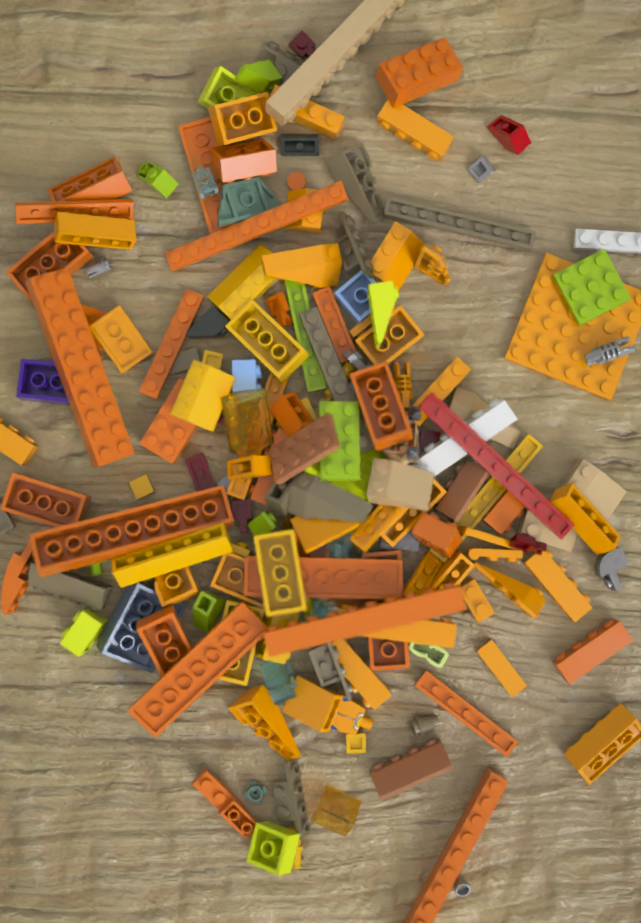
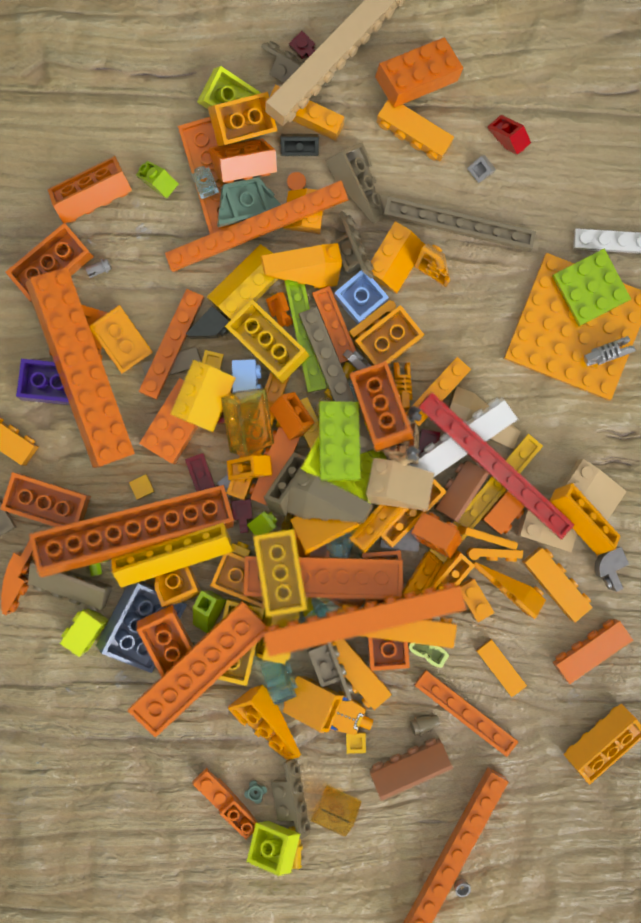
orange plate [14,199,134,224] -> none
light orange brick [54,212,137,250] -> none
lime slope [235,60,283,93] -> none
nougat plate [269,412,340,485] -> none
neon yellow slope [367,281,398,349] -> none
dark red plate [509,533,547,555] -> none

